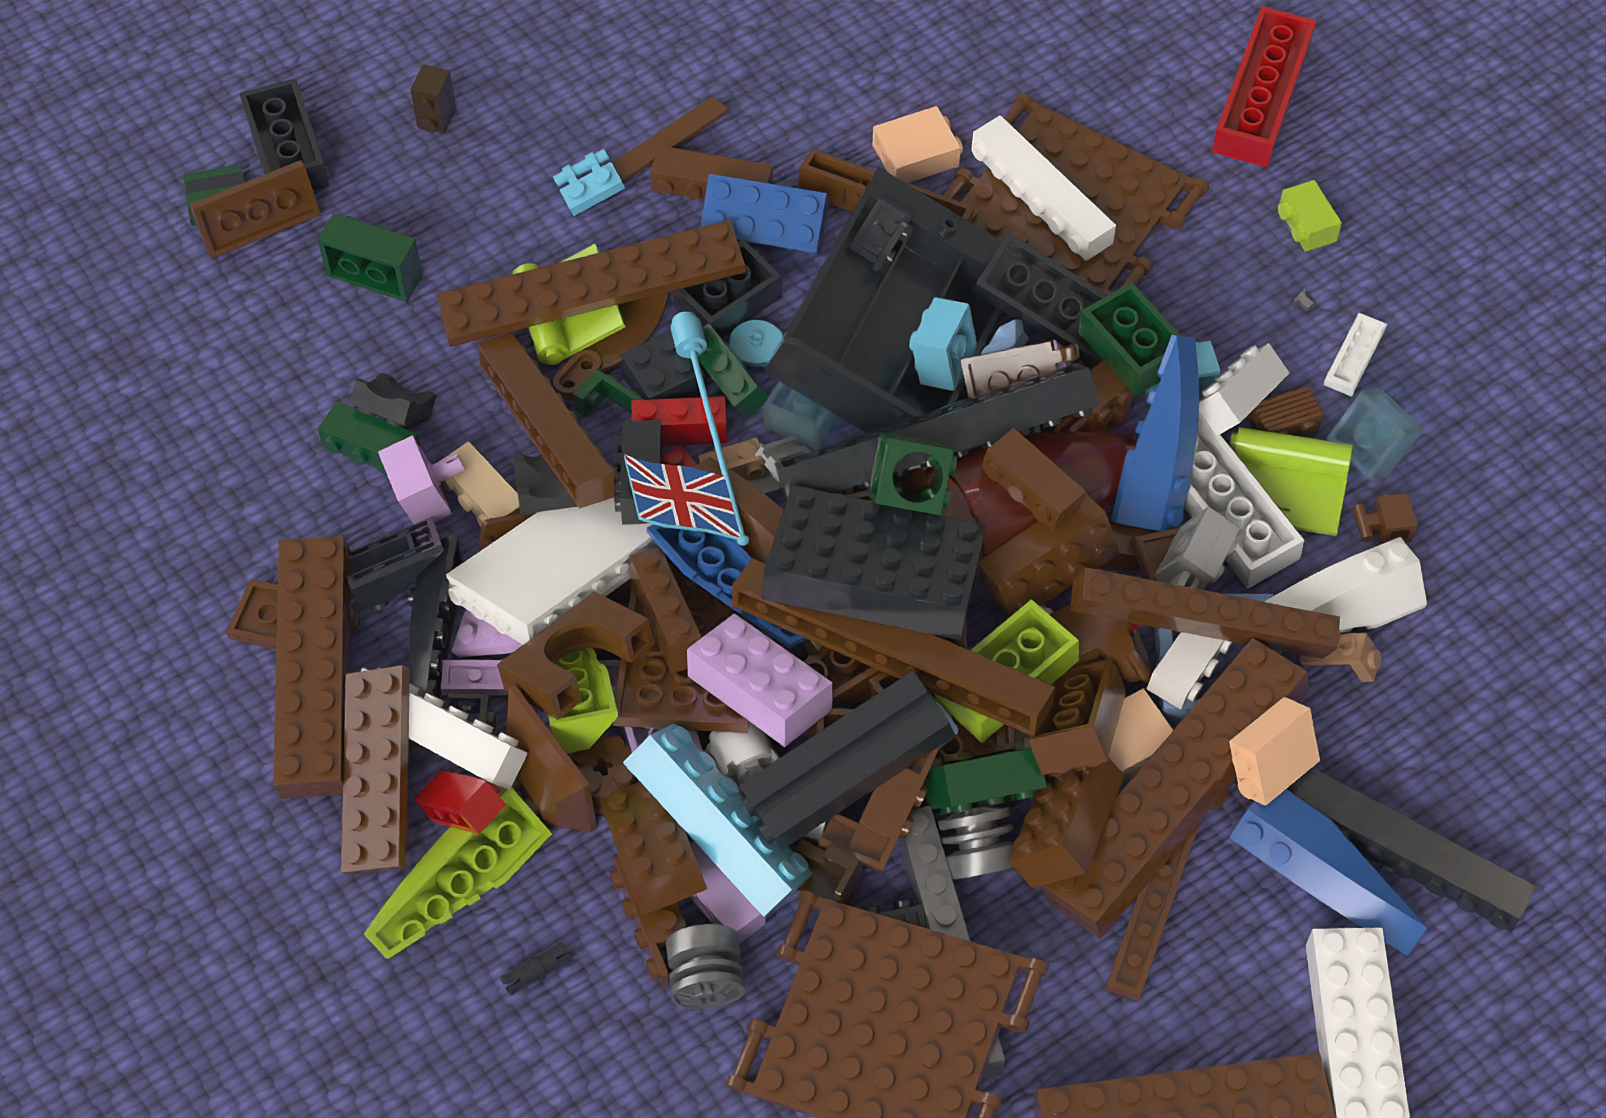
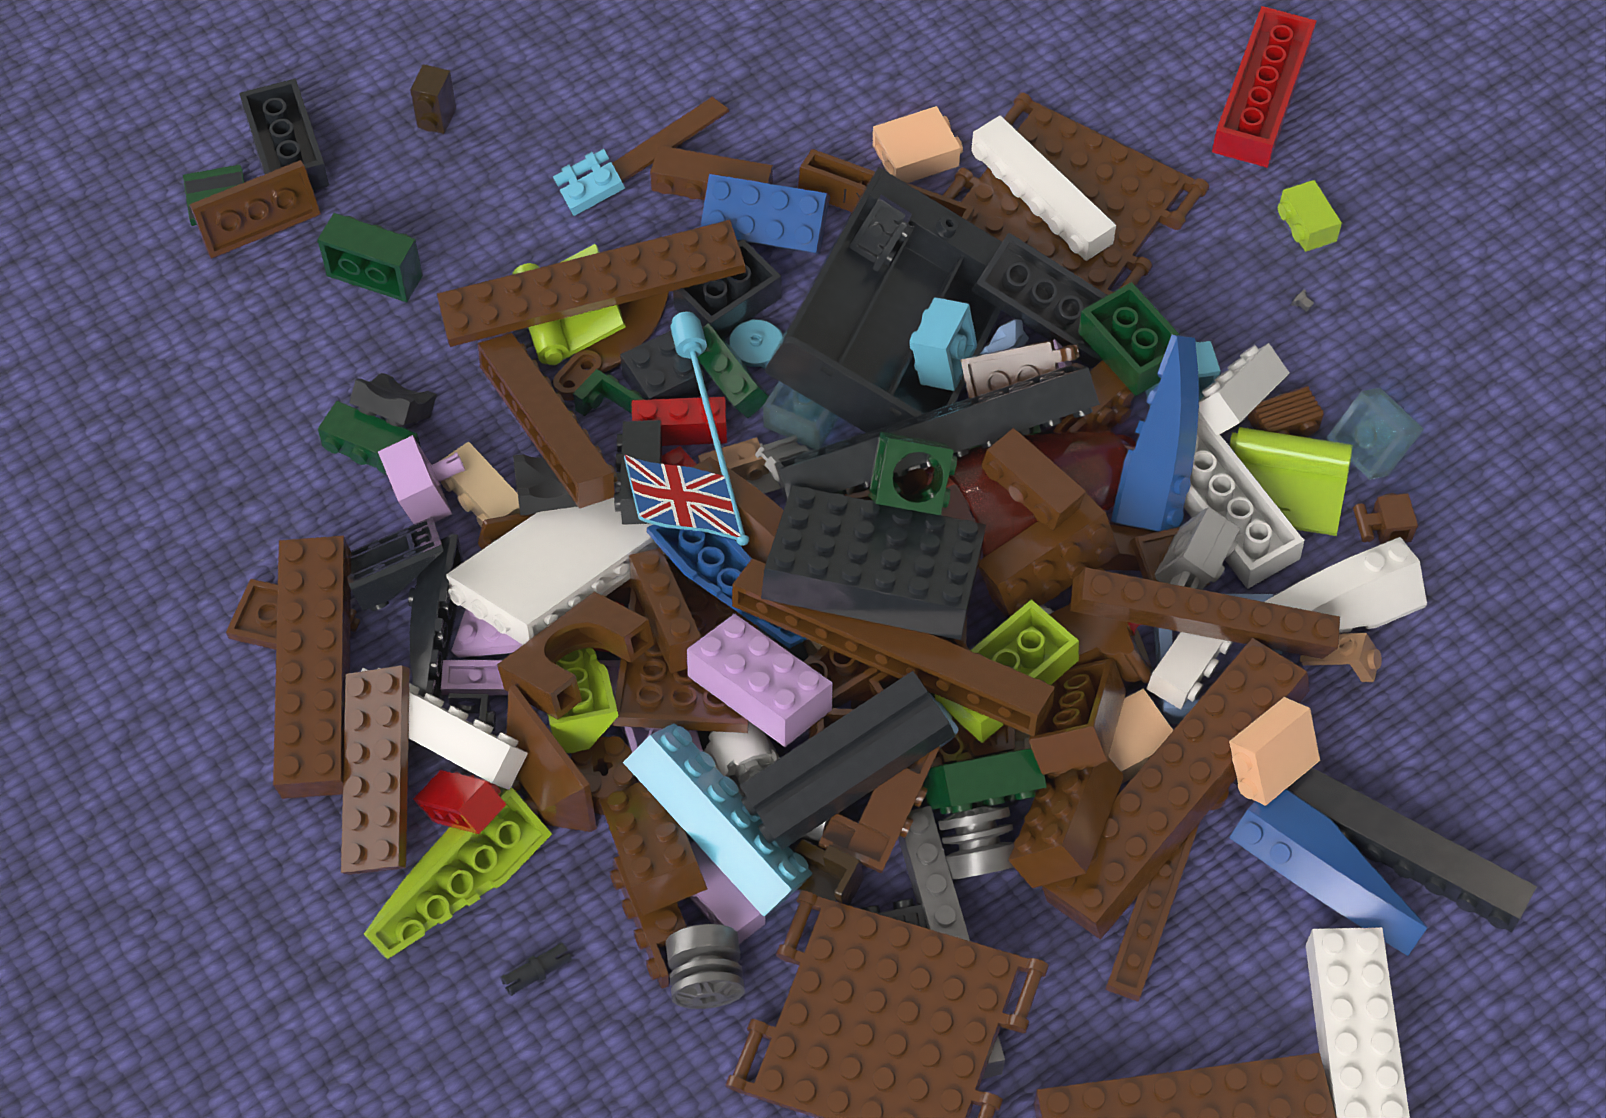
white plate [1324,313,1387,396] -> none

